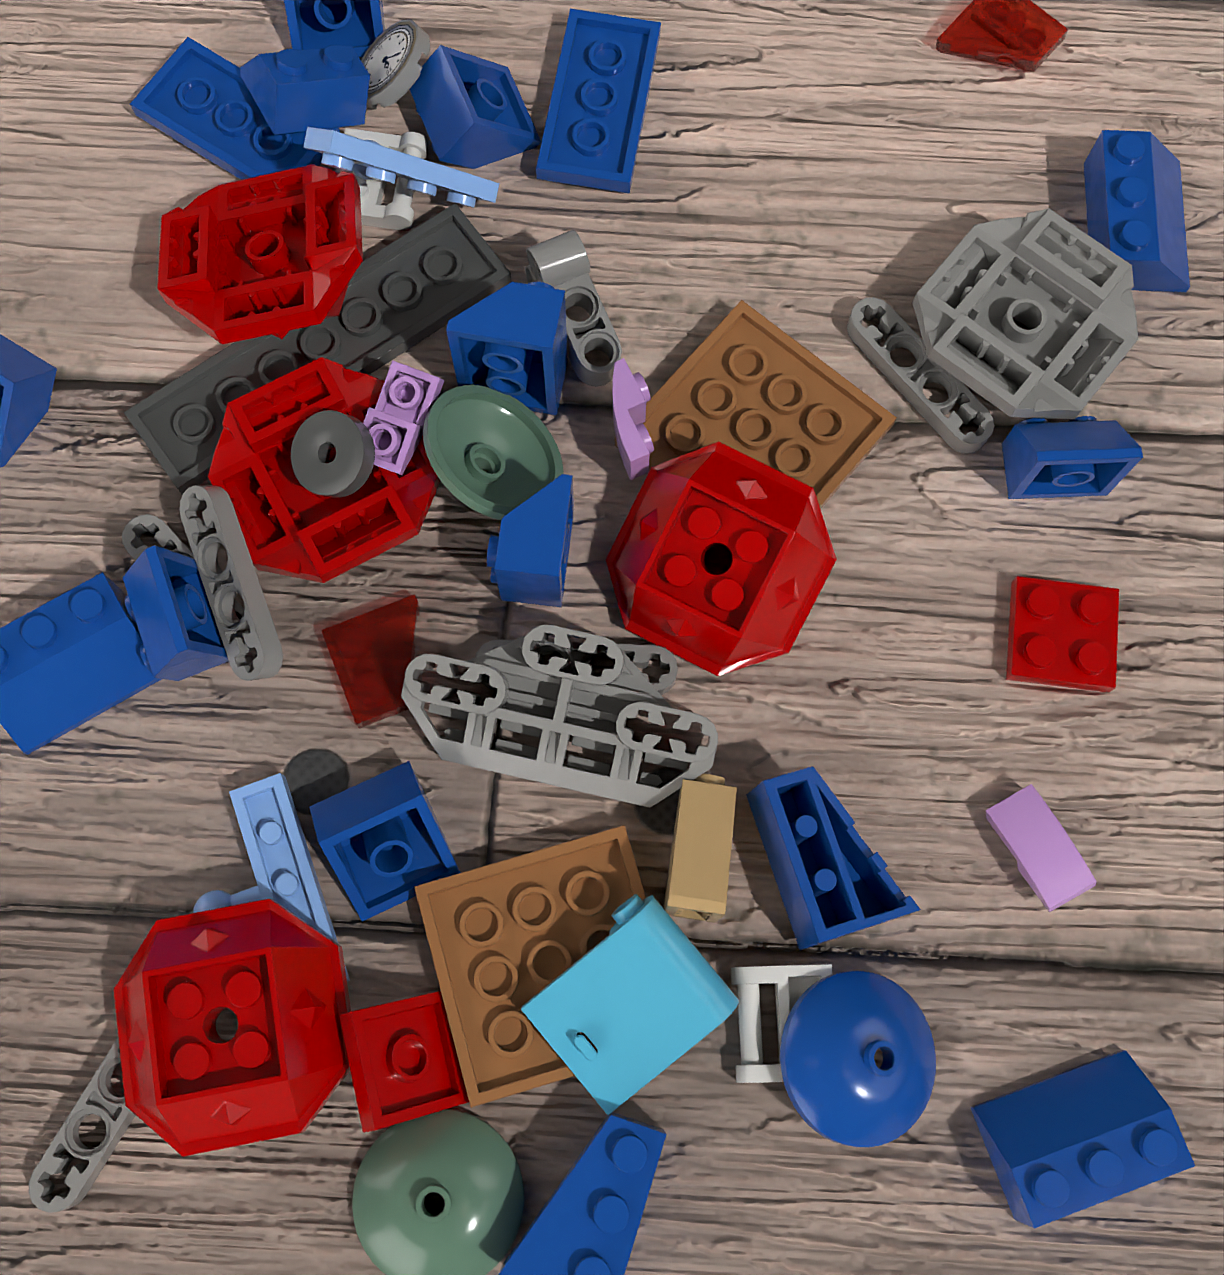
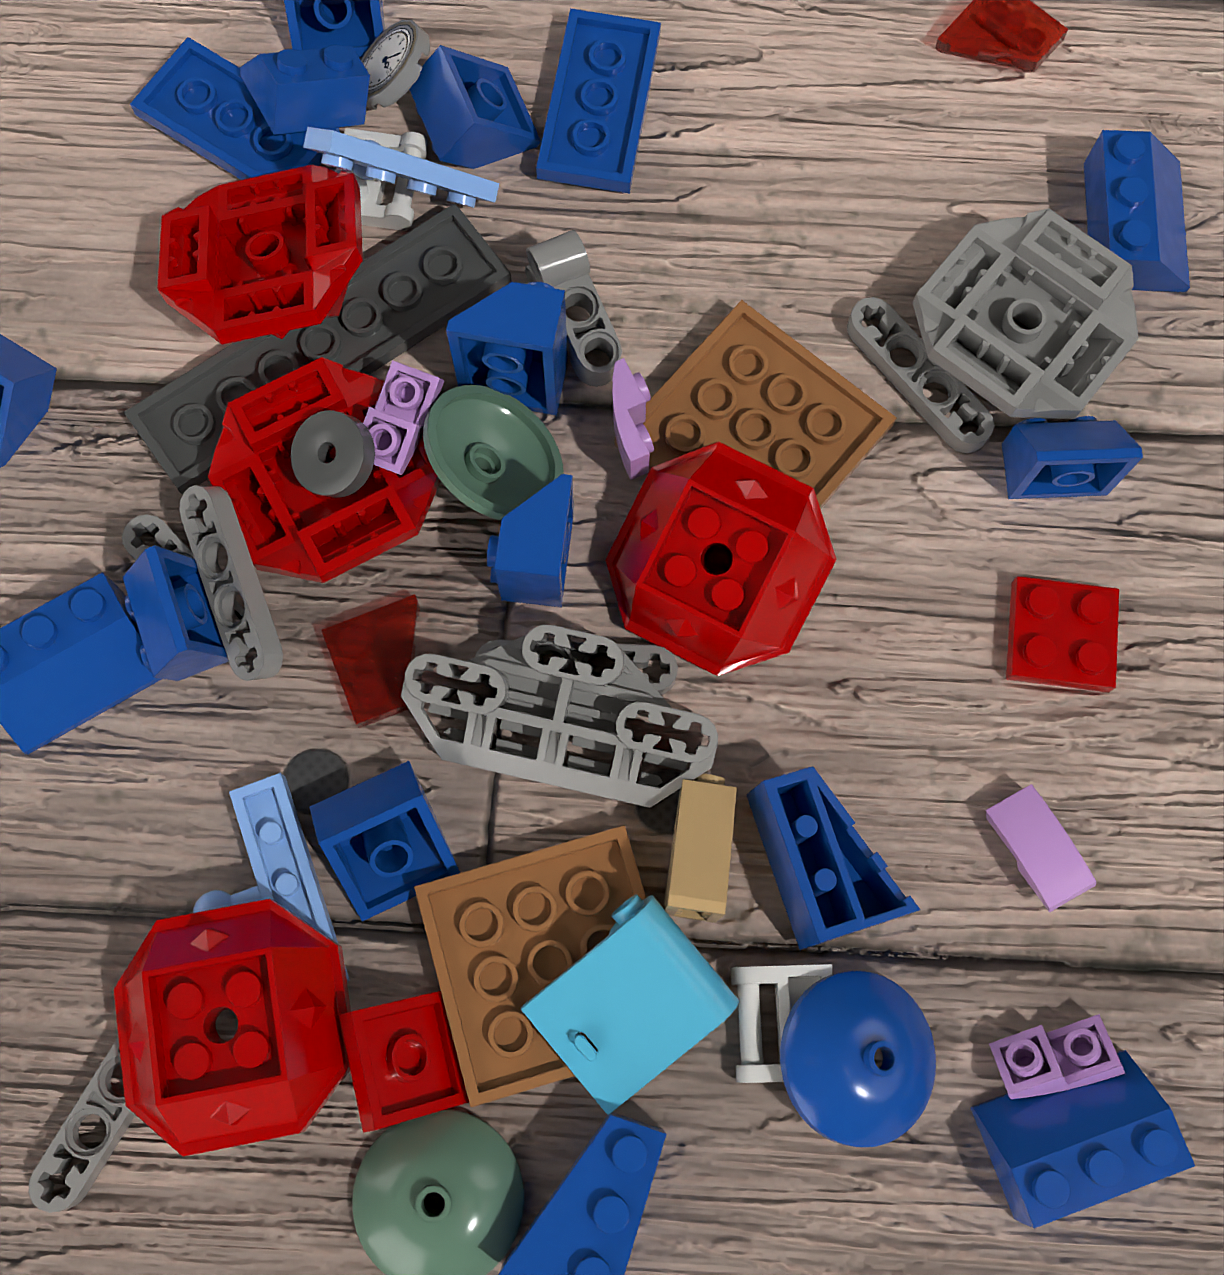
none -> lavender slope [989,1014,1125,1099]

